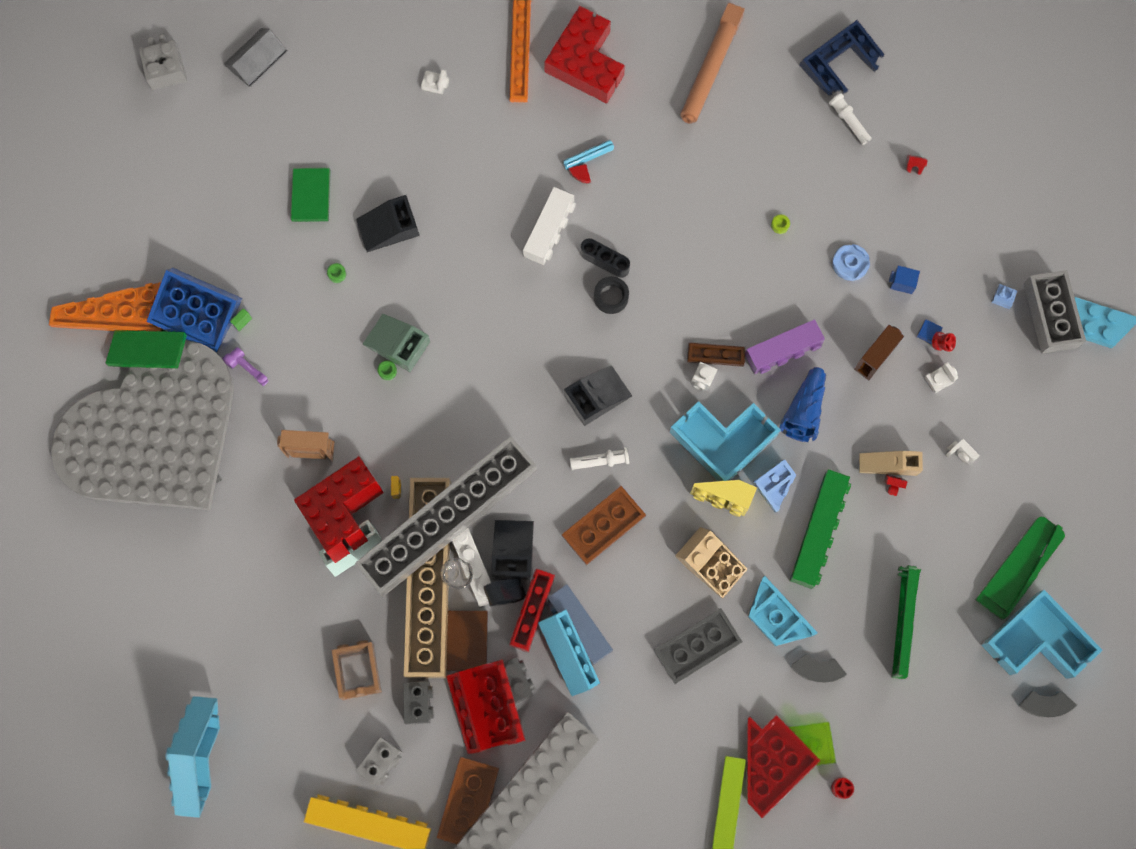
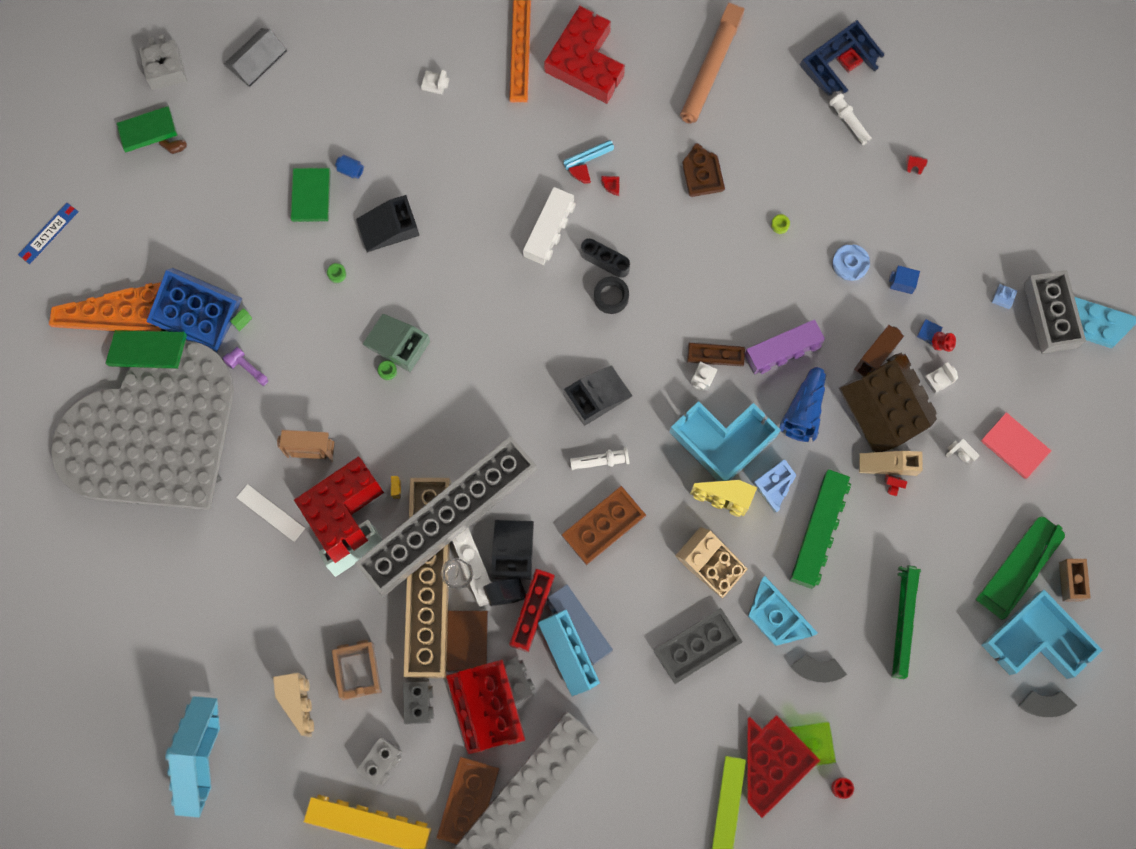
none -> sticker [18,203,79,264]
none -> green tile [117,106,178,153]
none -> reddish brown arm [159,139,187,154]
none -> white sticker [237,484,305,542]
none -> tan slope [273,673,314,737]
none -> blue brick [335,155,364,179]
none -> red tile [601,176,620,196]
none -> reddish brown tile [682,142,725,197]
none -> red tile [837,48,863,73]
none -> dark brown slope [839,352,937,453]
none -> coral tile [981,412,1051,479]
none -> medium nougat brick [1059,559,1091,602]

